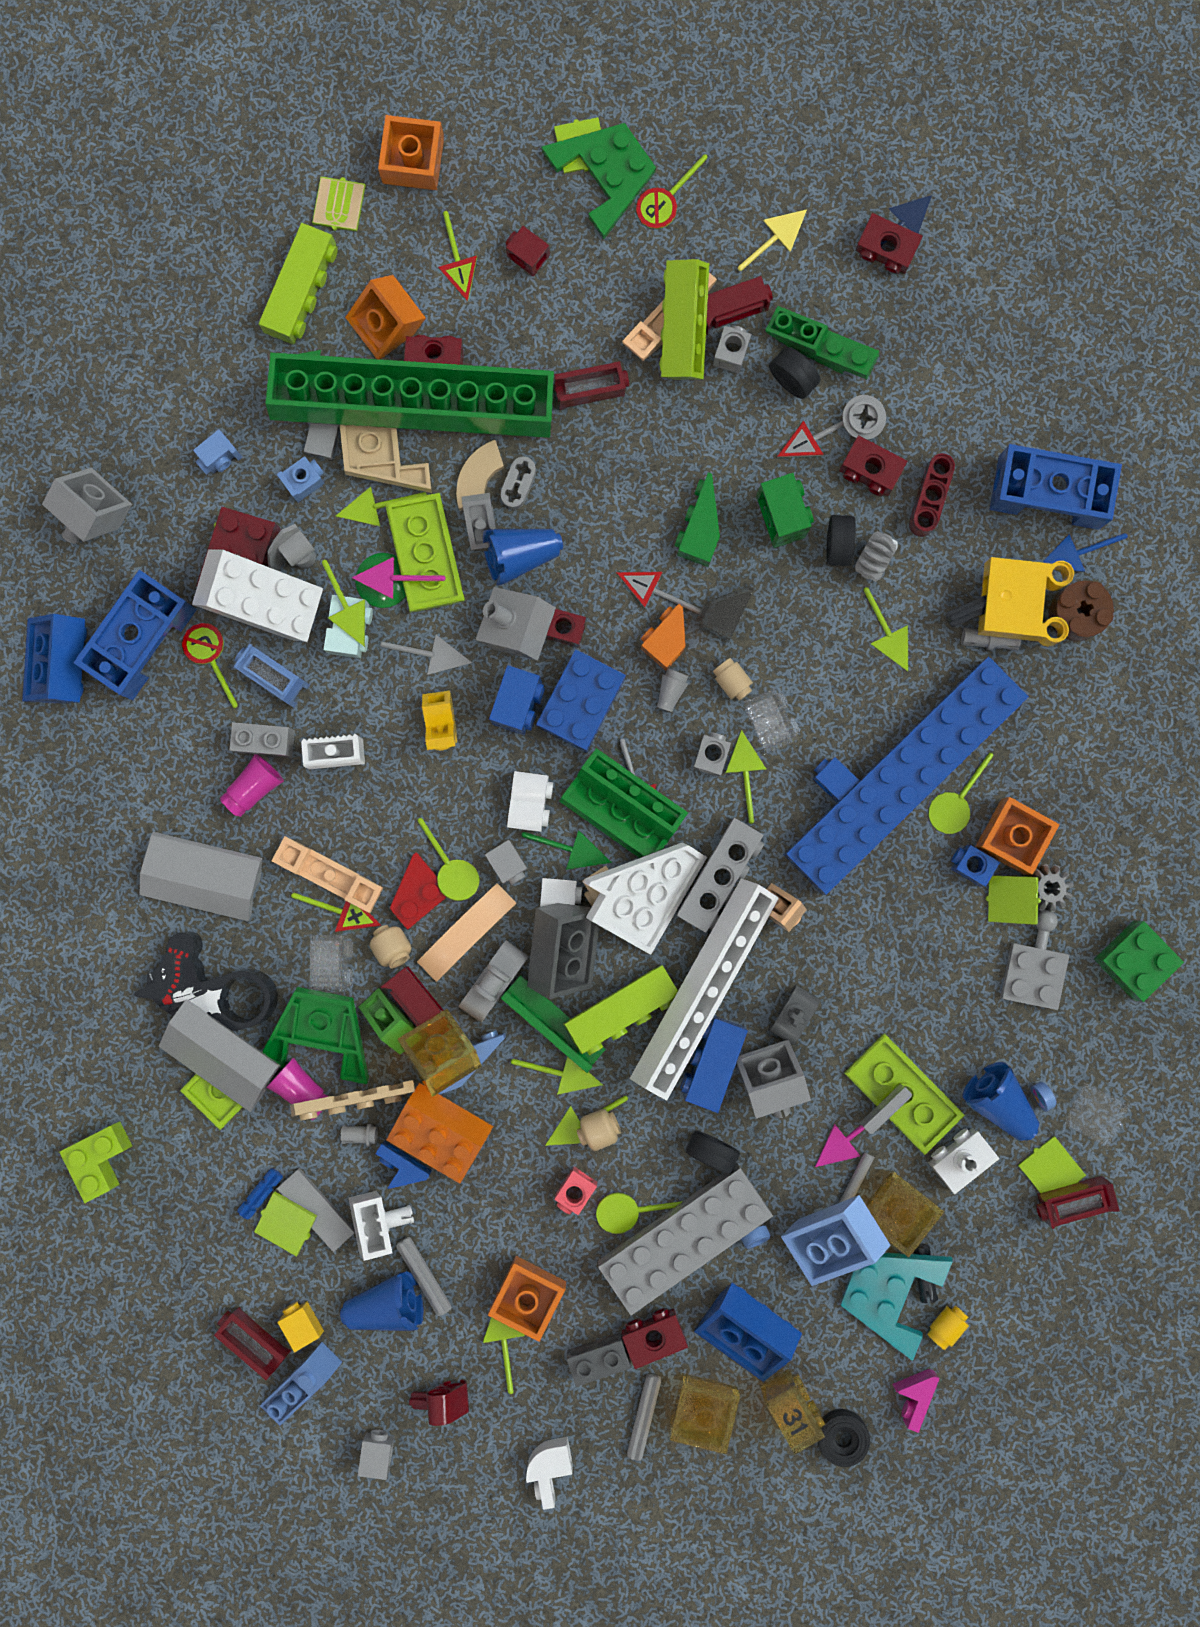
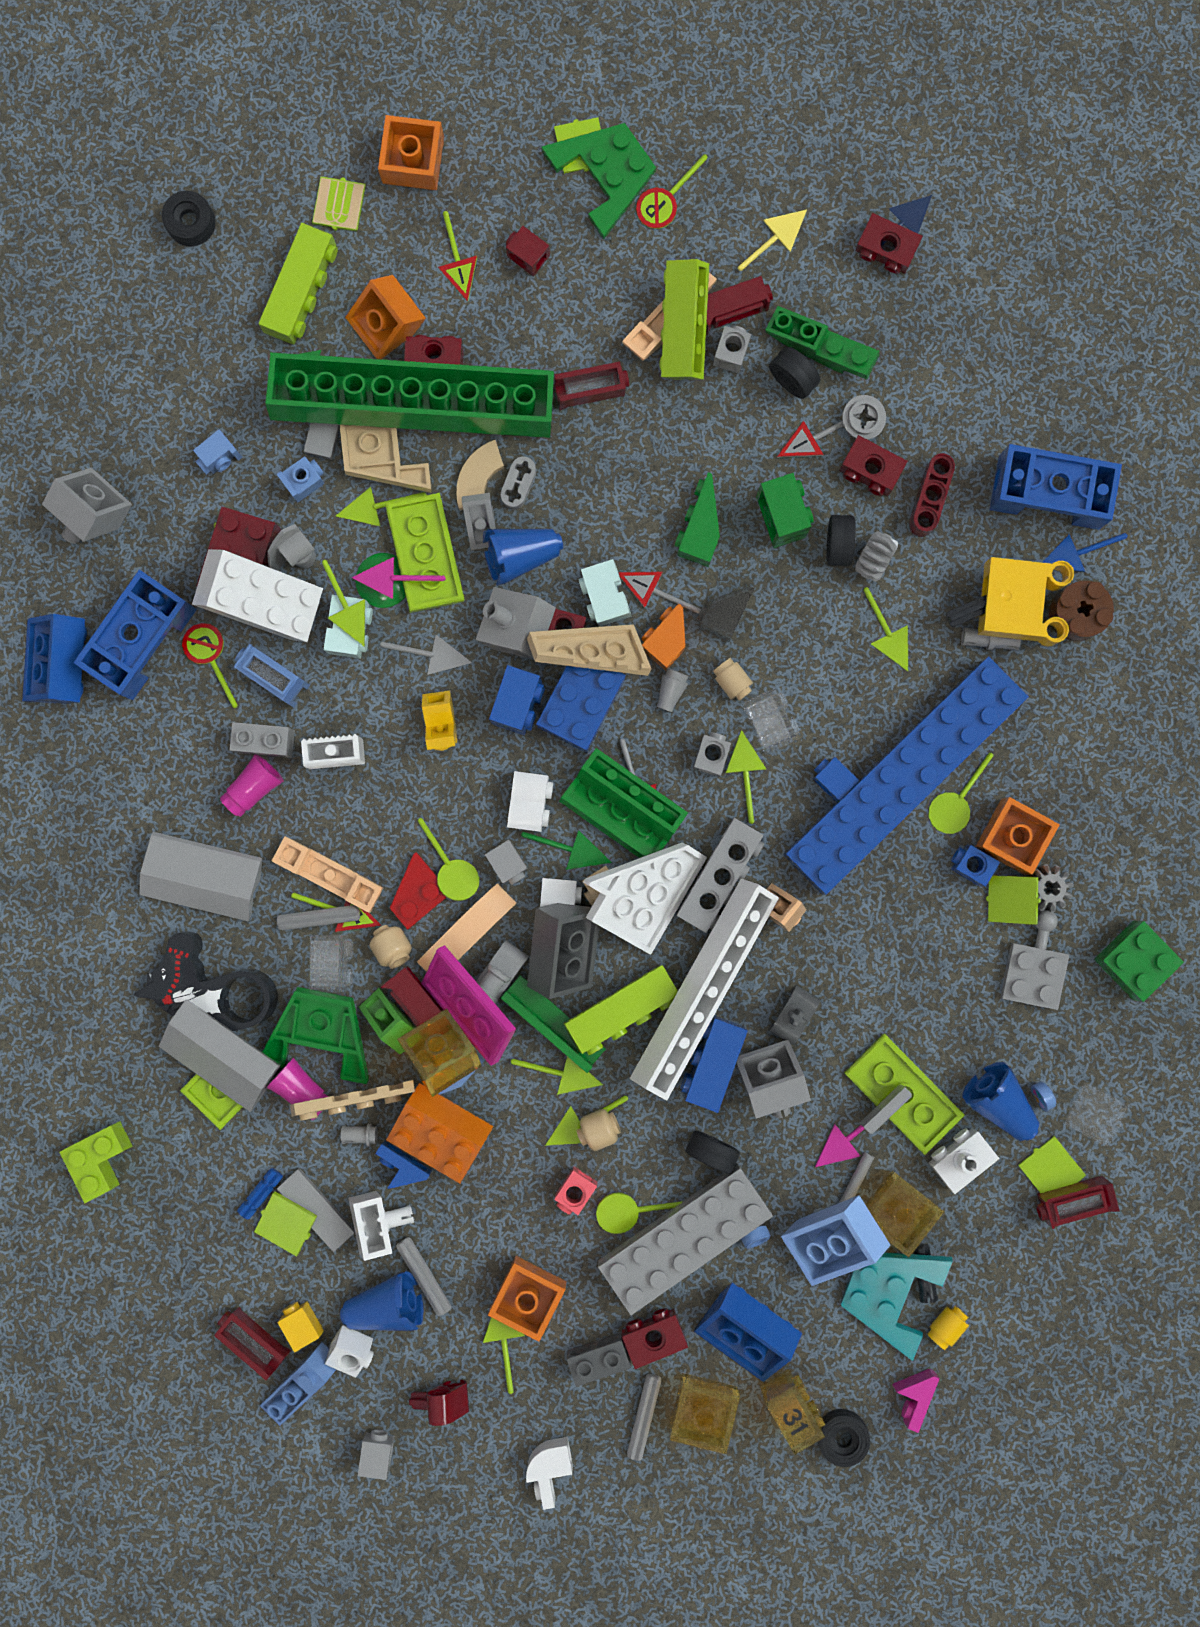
none -> black tyre [162,191,216,247]
none -> light grey axle [277,905,360,930]
none -> white brick [325,1325,374,1378]
none -> dark pink tile [422,945,516,1066]
none -> tan wing [527,624,651,676]
none -> light aqua brick [579,559,632,626]

